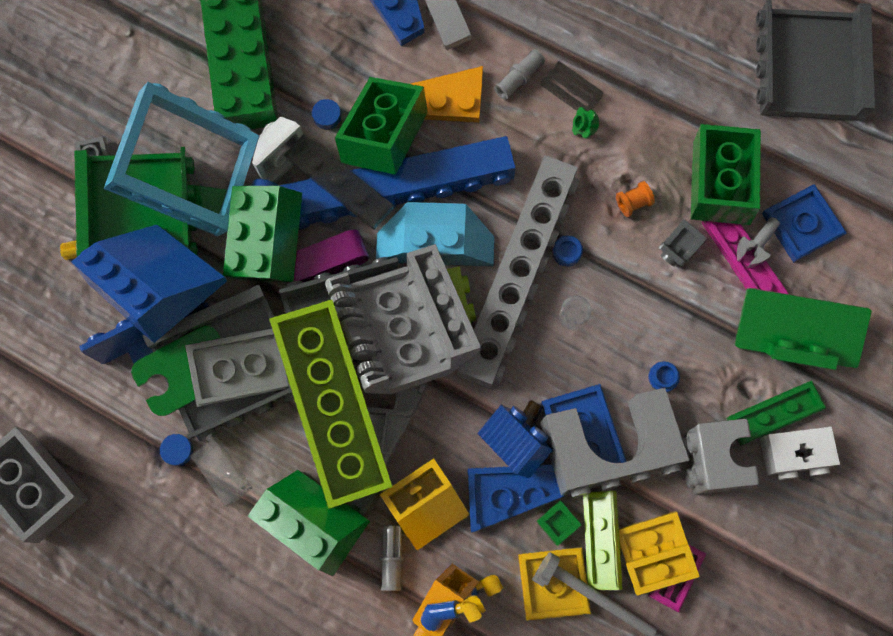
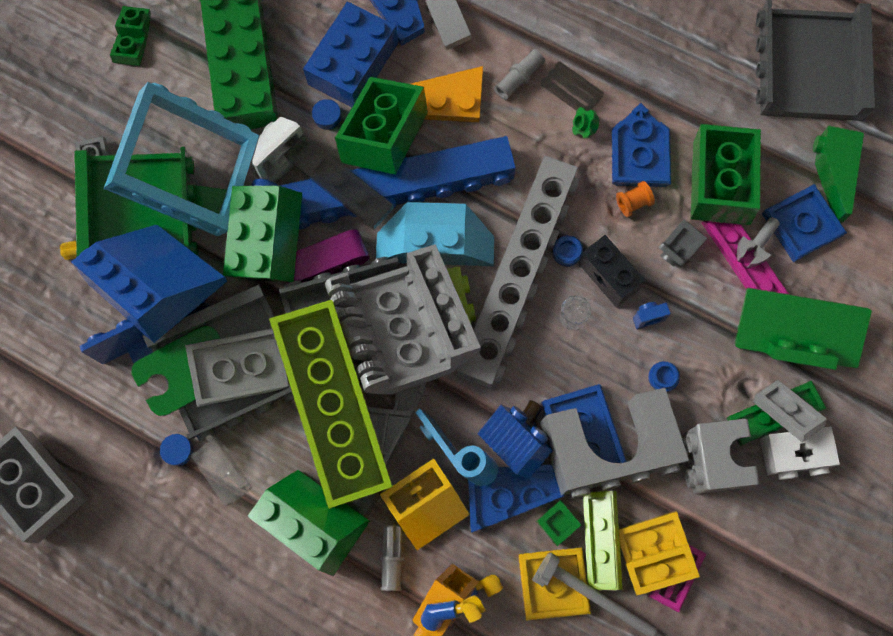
none -> green slope [110,6,151,66]
none -> blue brick [303,1,398,108]
none -> dark azure door [415,409,498,486]
none -> black brick [578,235,645,308]
none -> blue tile [612,103,671,187]
none -> blue plate [633,302,671,330]
none -> light grey plate [754,380,827,443]
none -> green slope [813,126,864,224]

